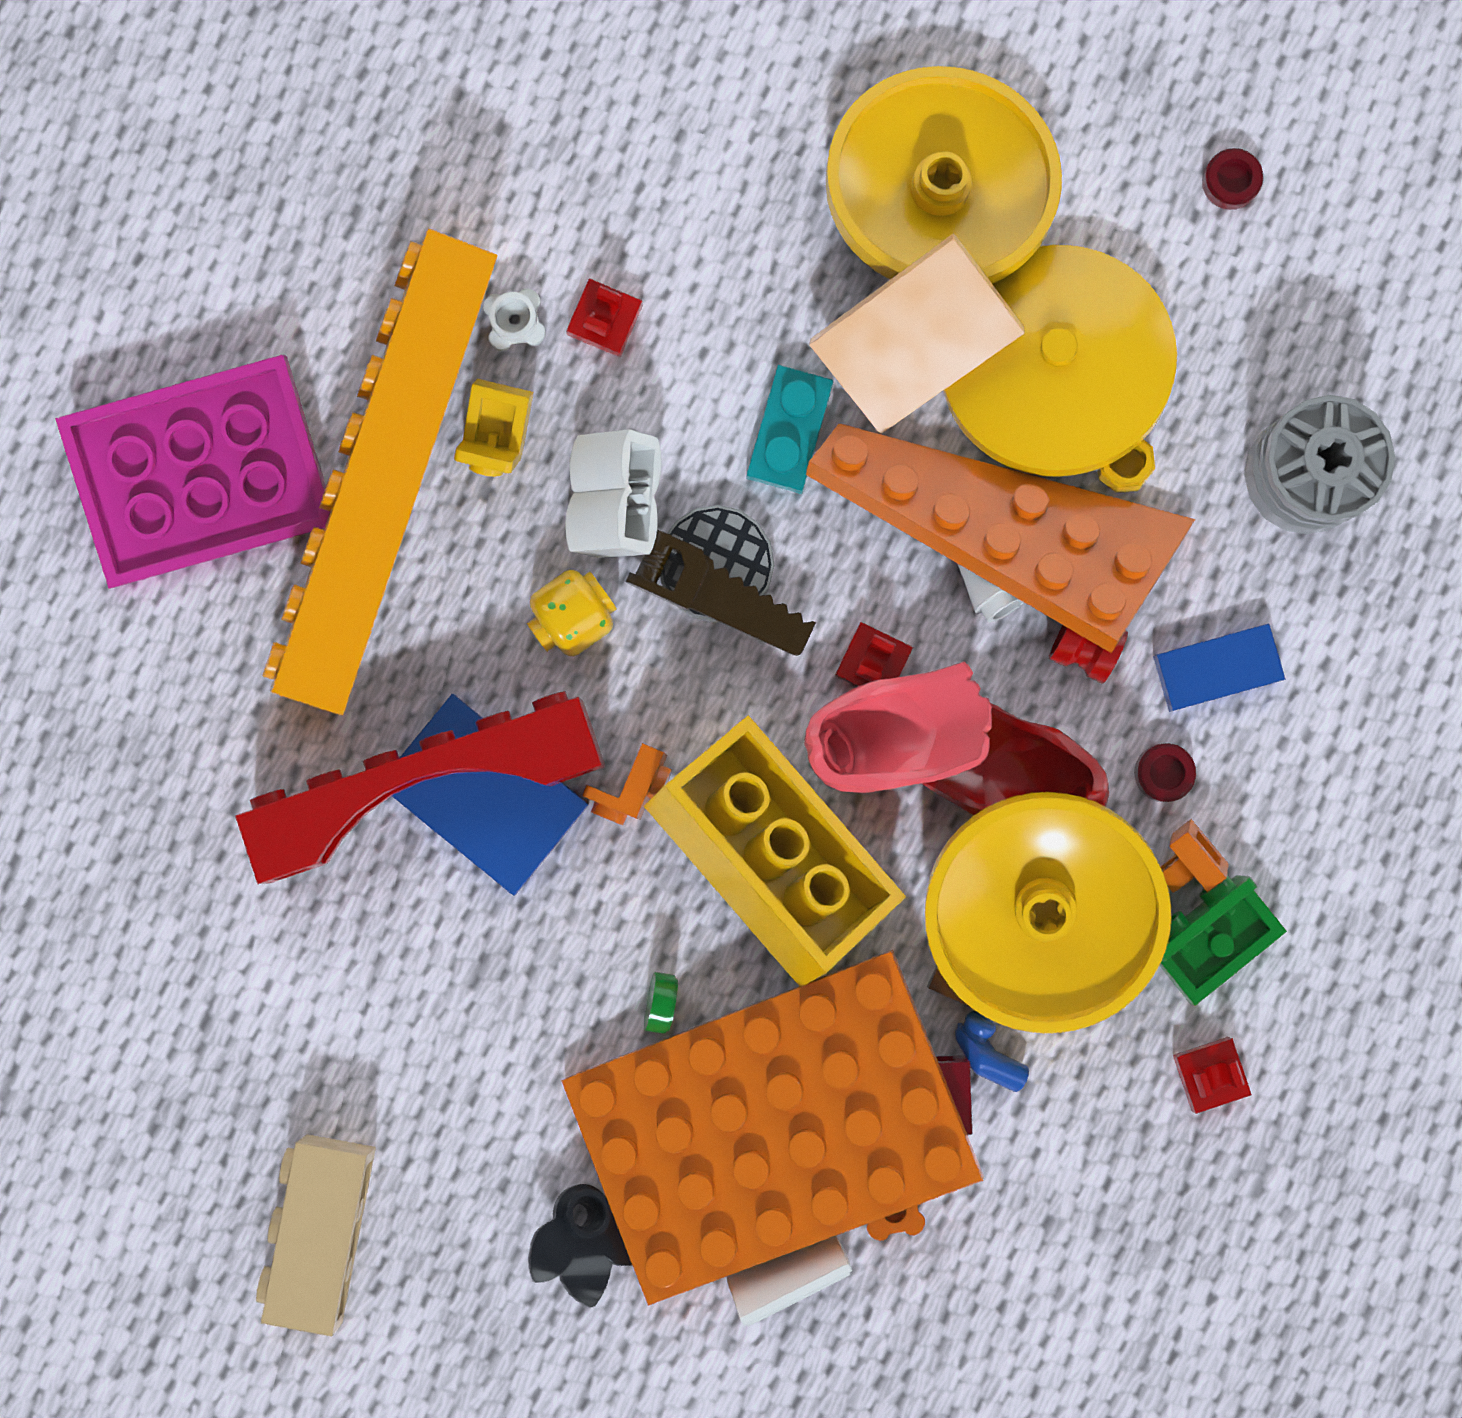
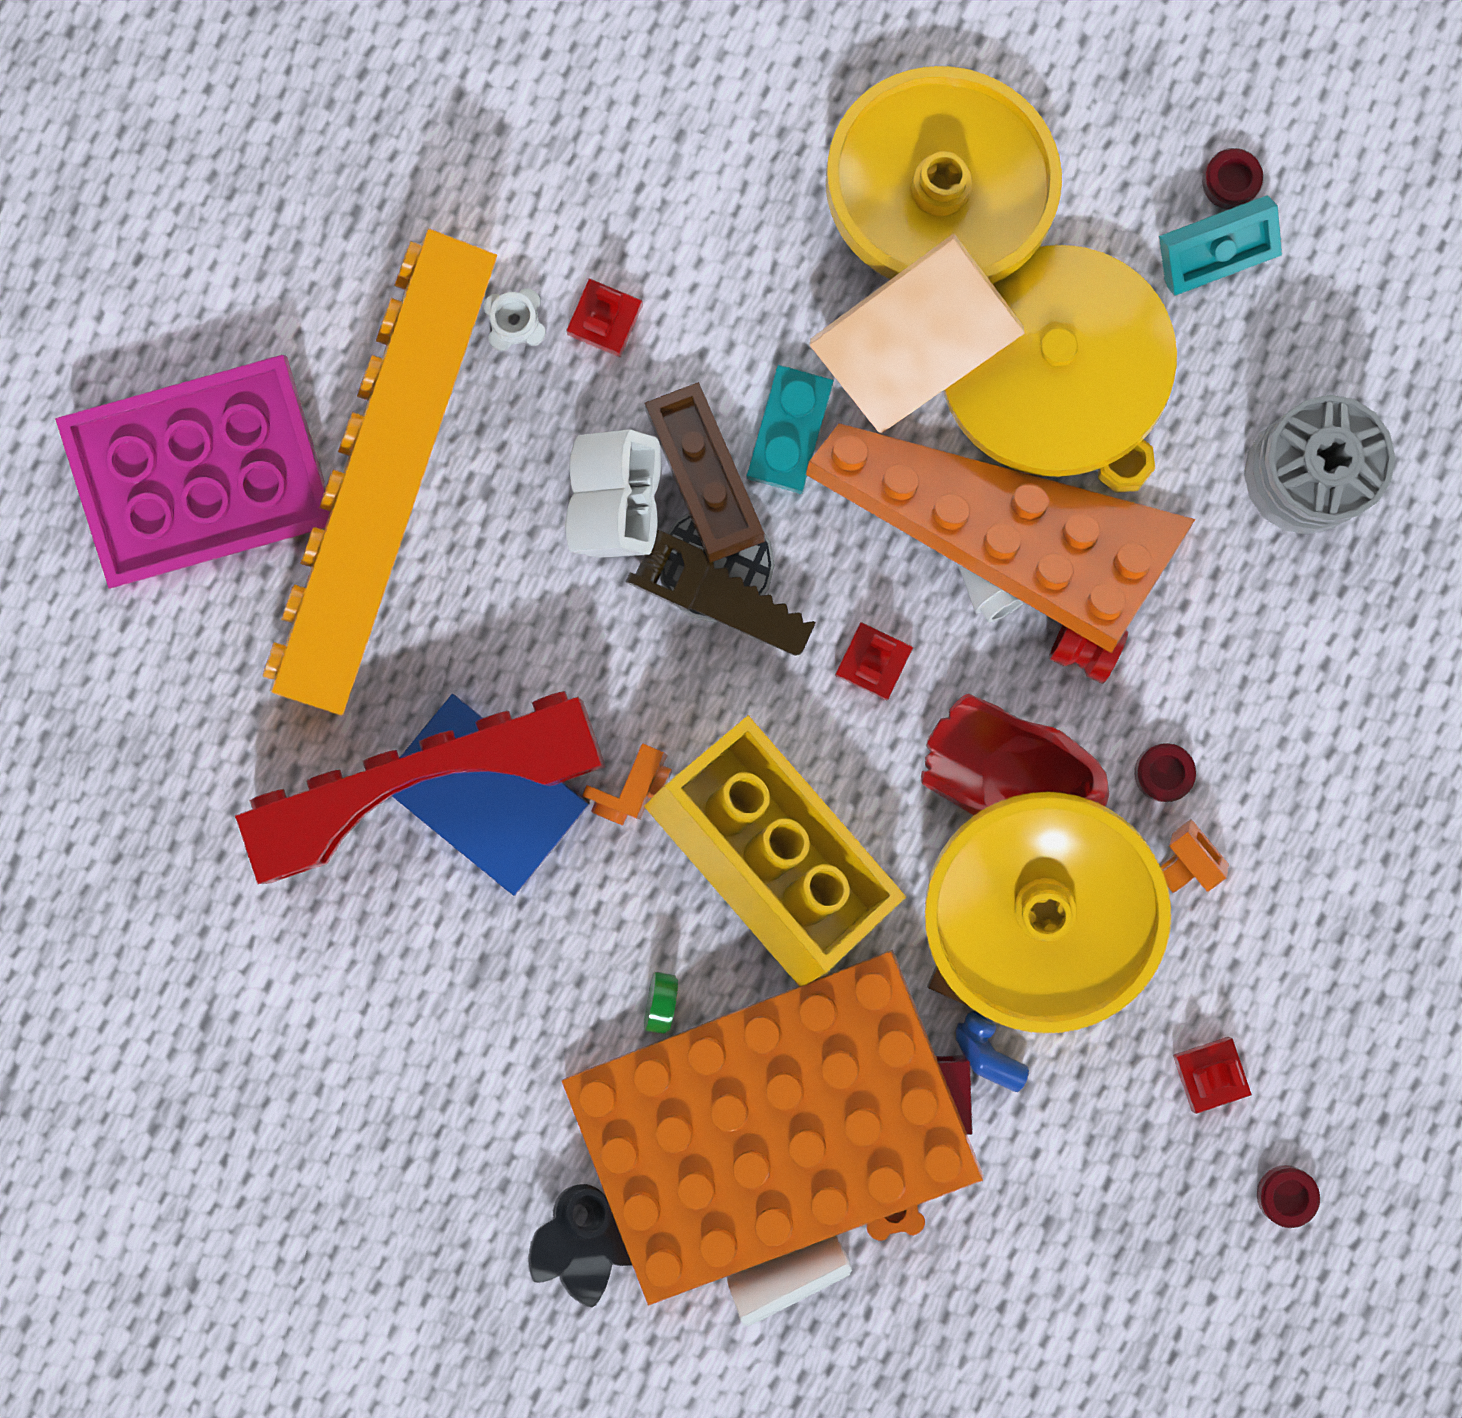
tan brick [256,1134,376,1337] -> none
yellow bracket [454,378,534,477] -> none
yellow head [526,569,617,657] -> none
coral hair [804,662,992,793] -> none
blue tile [1153,623,1286,712] -> none
green bracket [1159,874,1287,1006] -> none
none -> reddish brown plate [645,382,765,563]
none -> teal plate [1159,195,1282,296]
none -> dark red tile [1257,1165,1320,1228]

